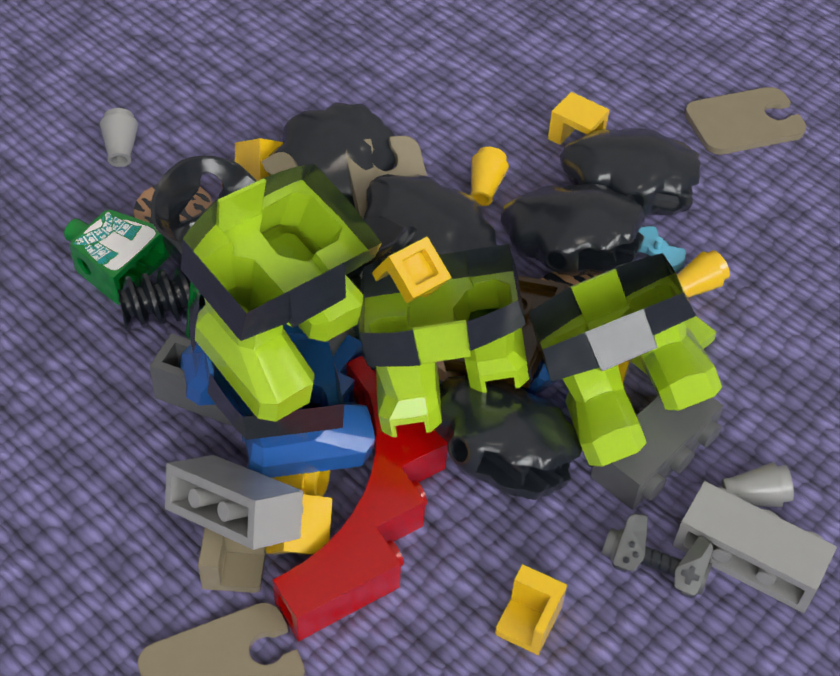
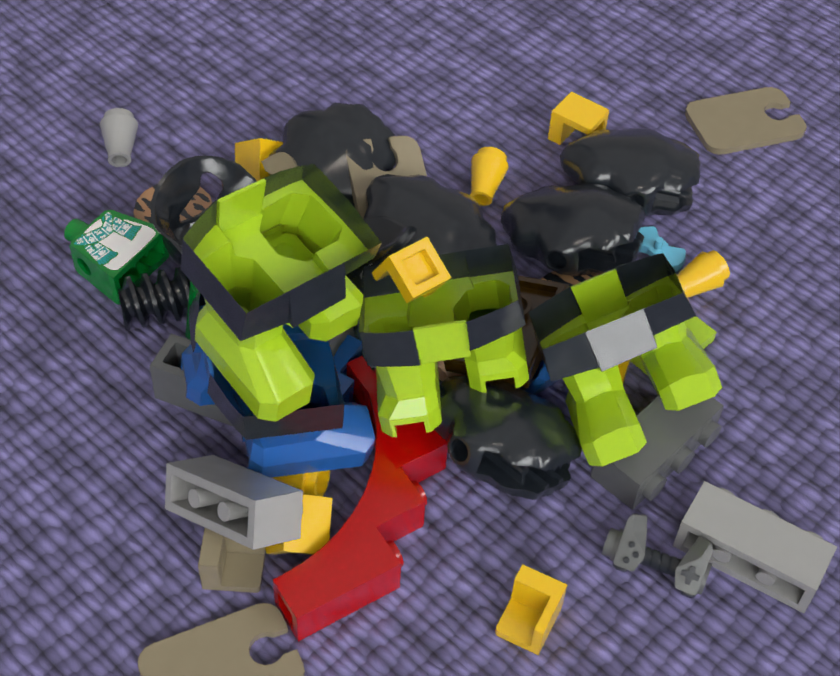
light grey cone [721,462,794,507] -> none

